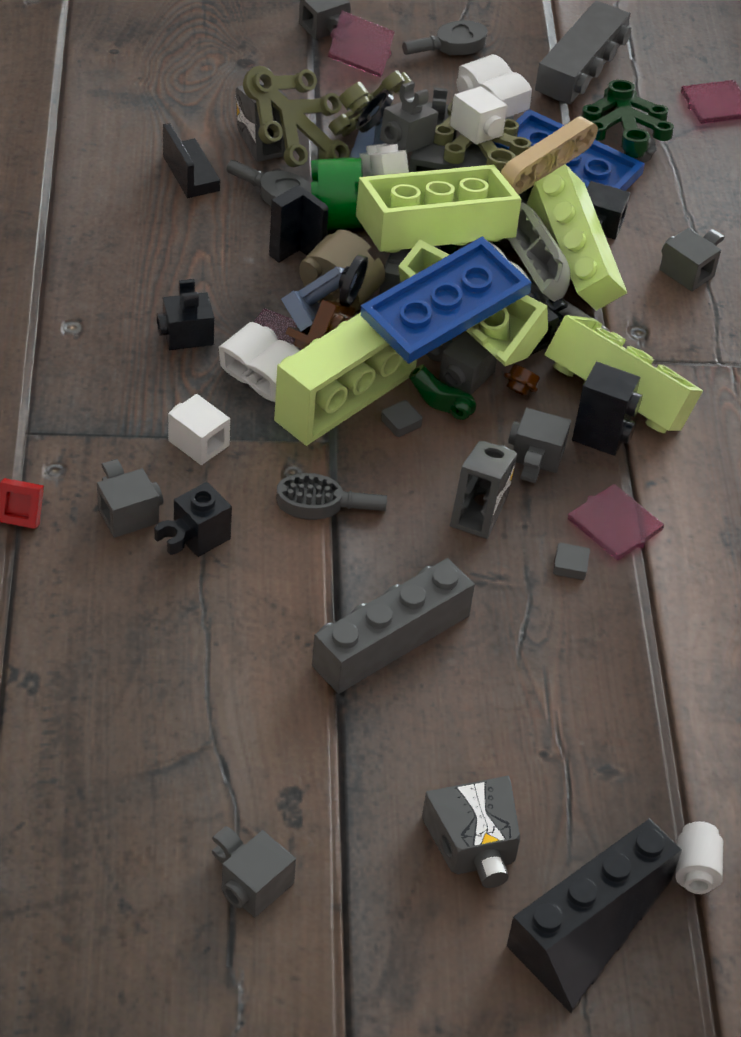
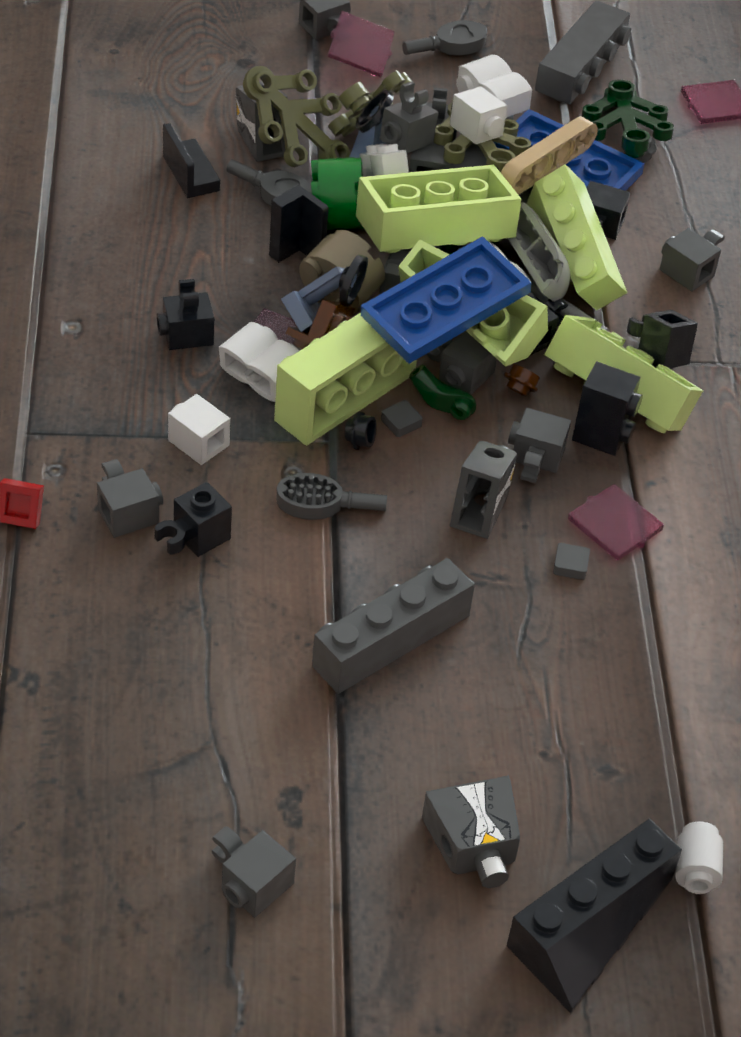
none -> black plate [345,412,377,450]
none -> black brick [627,310,698,370]

